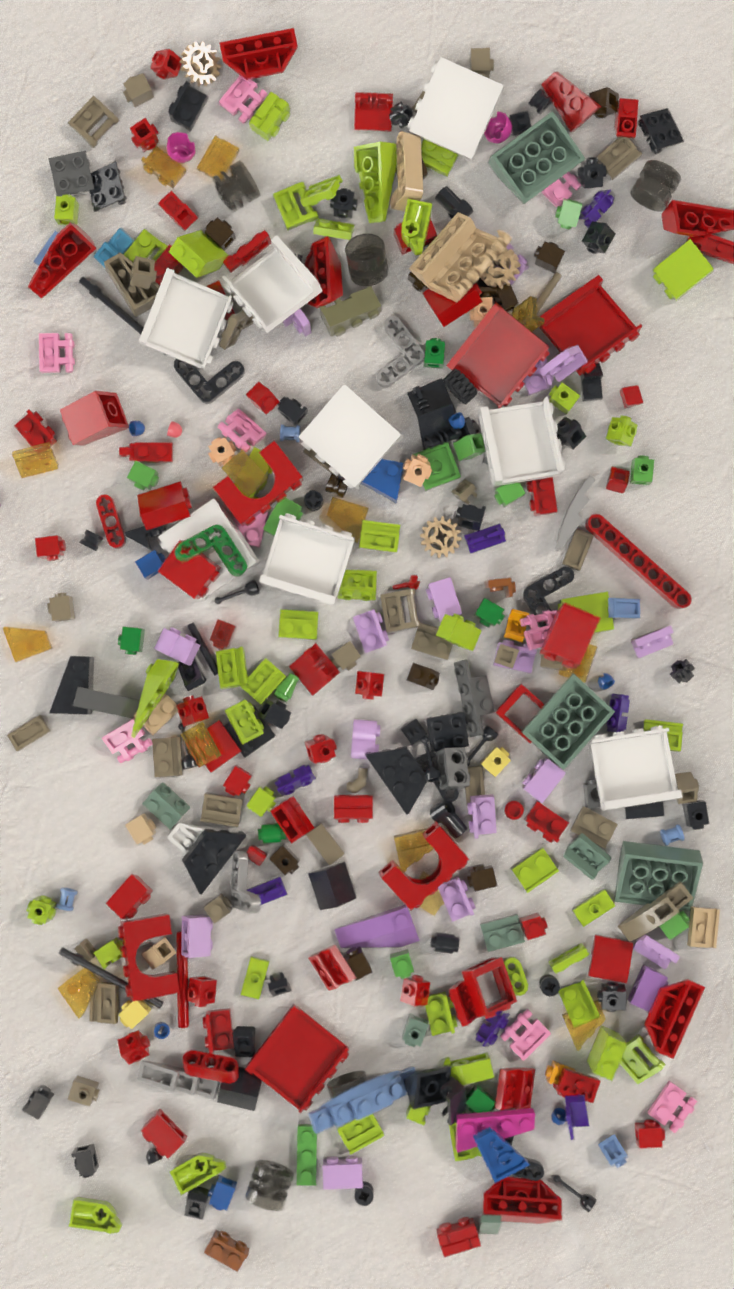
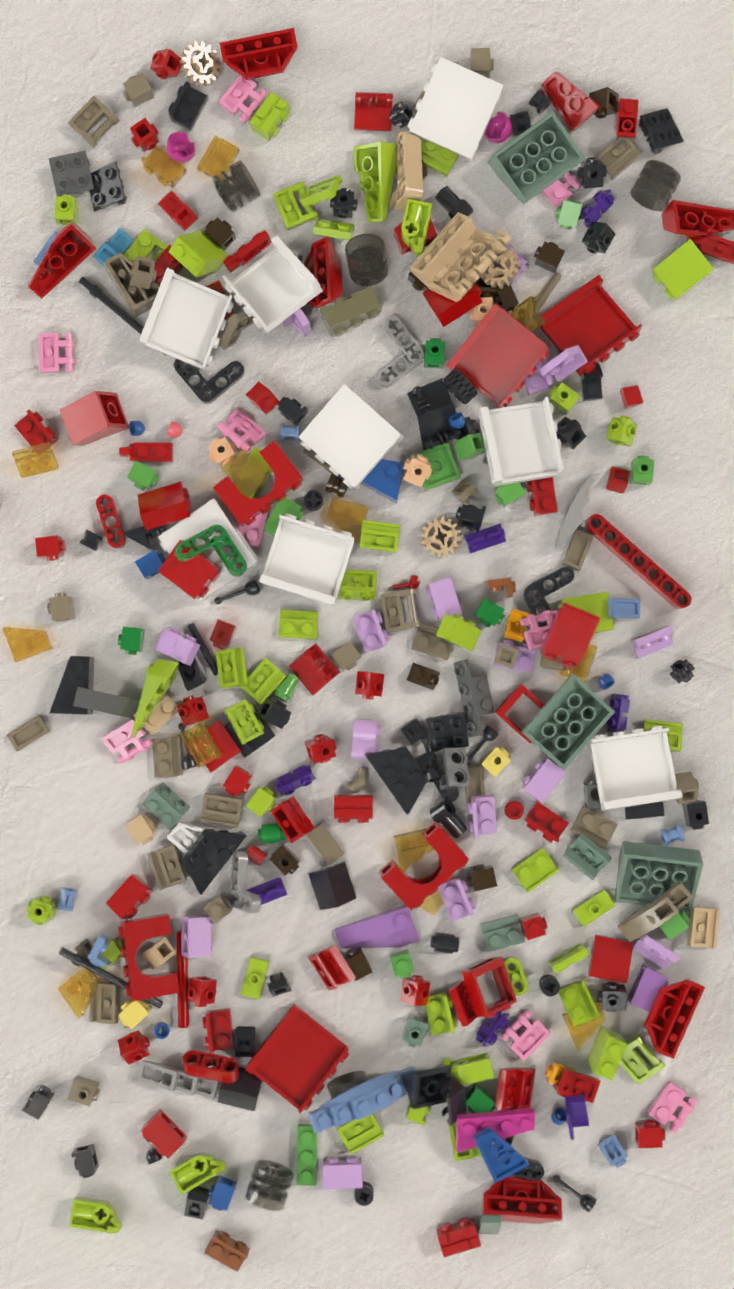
none -> medium blue bracket [88,934,109,967]
none -> dark tan plate [148,845,187,890]

